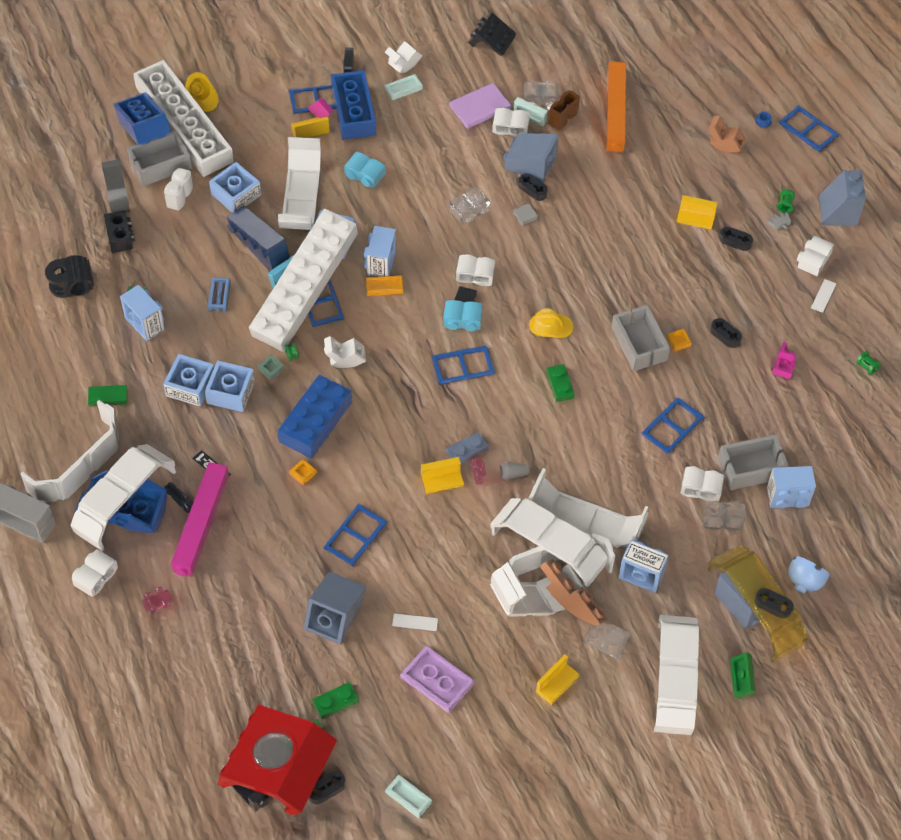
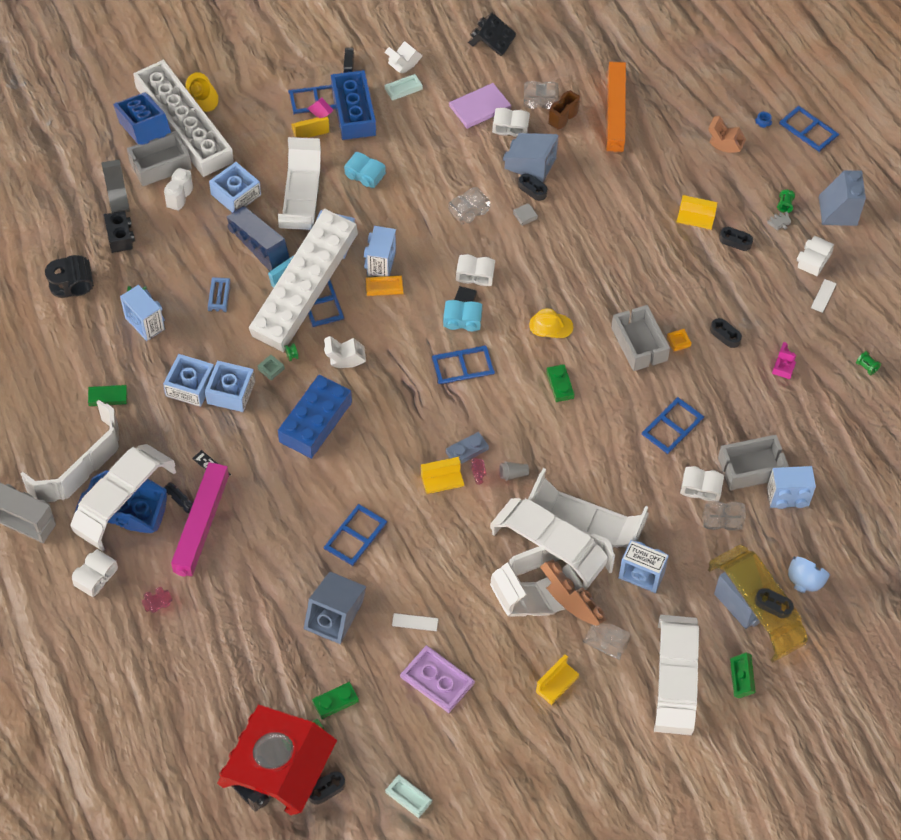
light orange tile [289,459,317,486] -> none
light aqua tile [514,97,548,126] -> none

